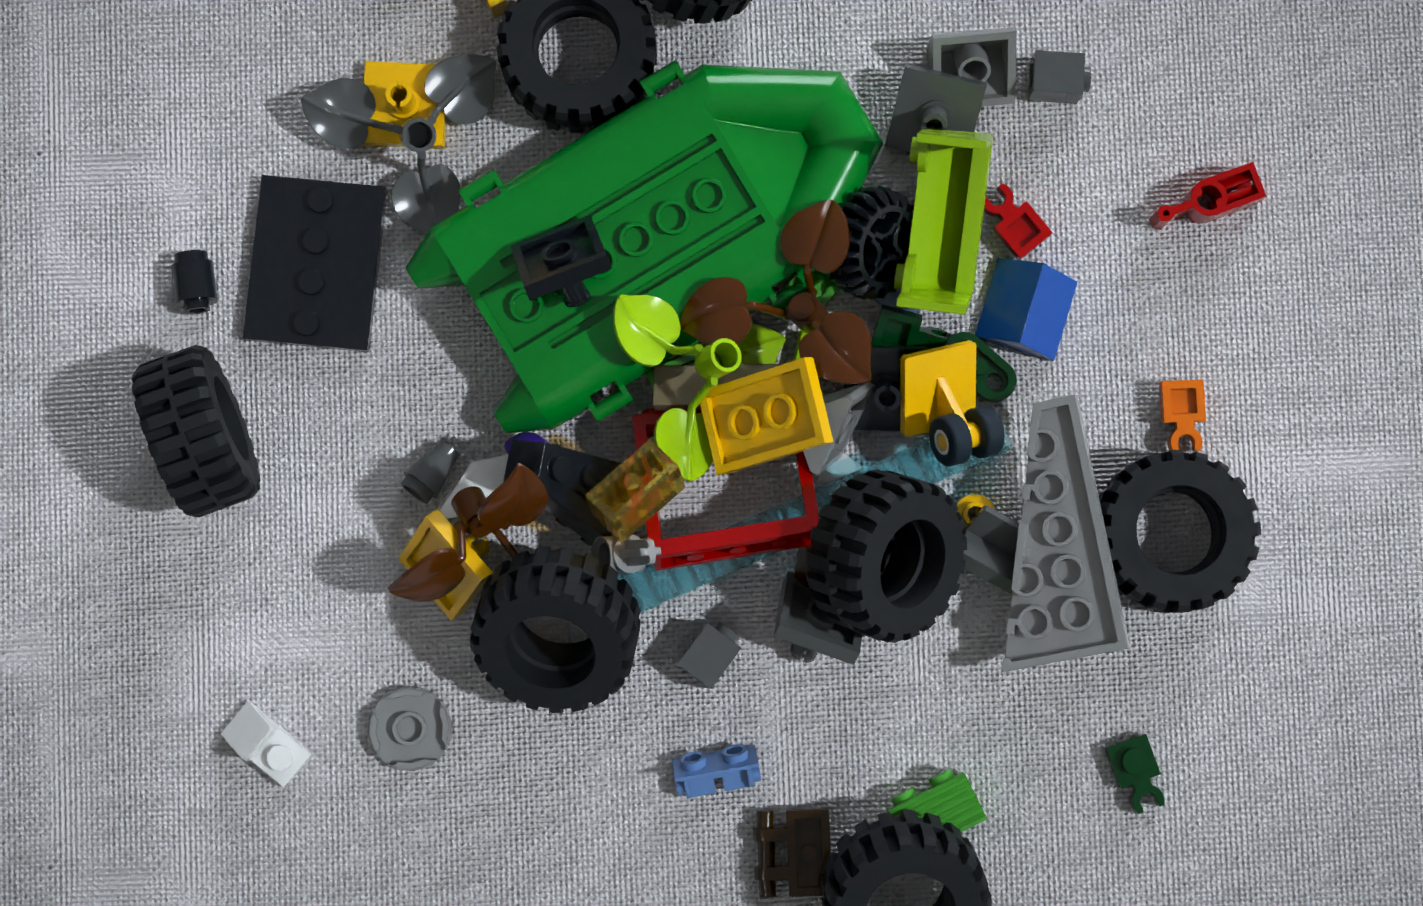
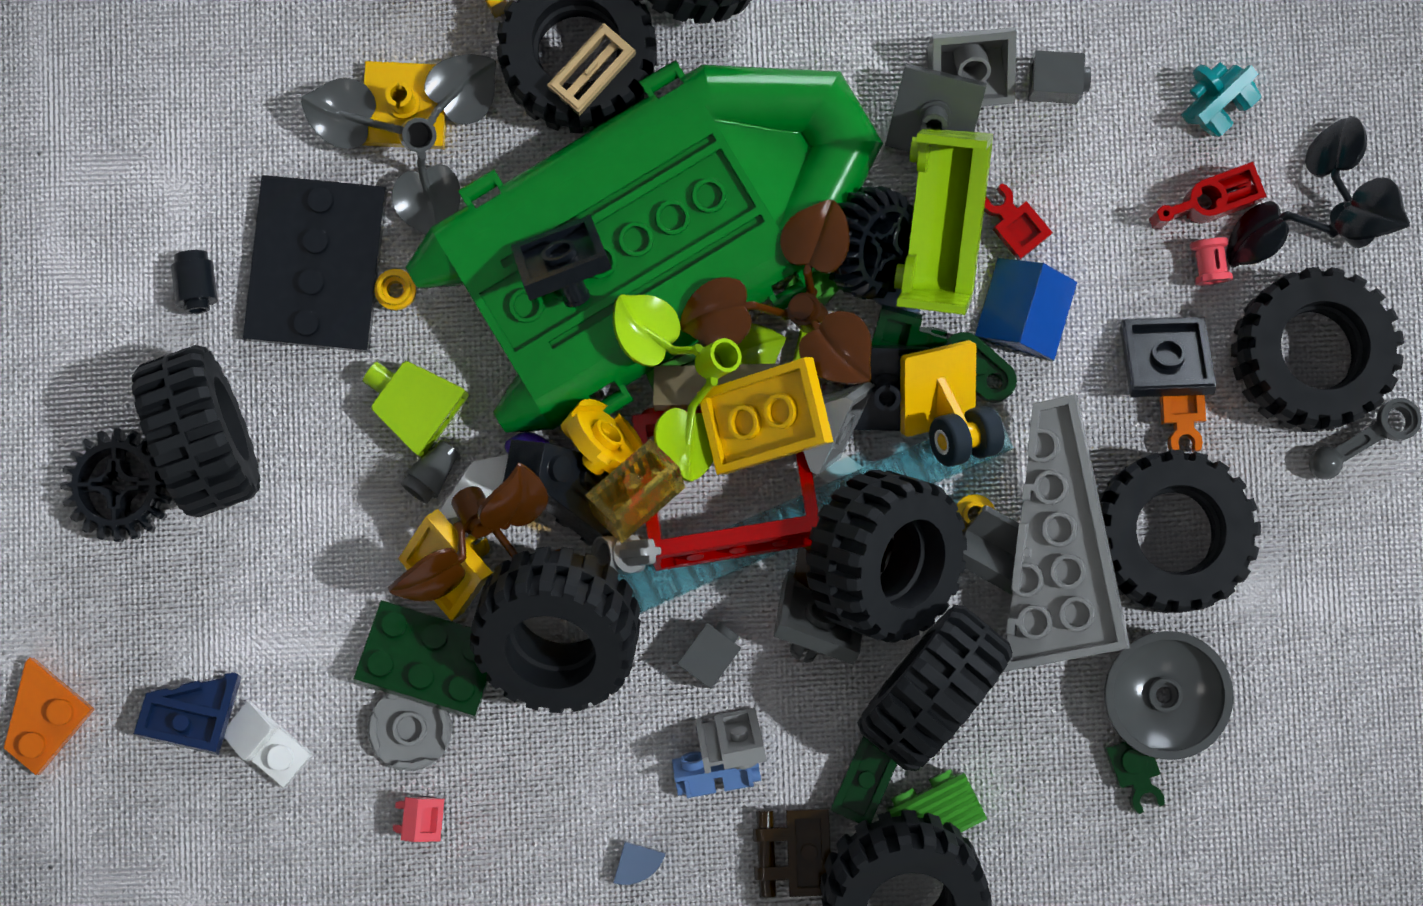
none -> orange wing [4,658,95,775]
none -> black gear [60,428,175,542]
none -> dark blue wing [133,673,241,756]
none -> dark green plate [353,600,488,720]
none -> lime torso [362,360,470,458]
none -> yellow plate [374,269,417,311]
none -> coral tile [393,797,445,842]
none -> tan tile [547,23,636,116]
none -> yellow plate [561,399,643,476]
none -> sand blue tile [613,841,666,885]
none -> light grey plate [695,707,767,774]
none -> dark green plate [829,735,897,824]
none -> black tyre [857,605,1013,771]
none -> dark grey dish [1104,631,1234,760]
none -> black plate [1120,317,1217,398]
none -> teal hips [1181,62,1262,137]
none -> coral bush [1190,237,1233,286]
none -> black plant [1227,116,1410,268]
none -> black tyre [1231,267,1404,432]
none -> dark grey piece [1309,398,1422,480]

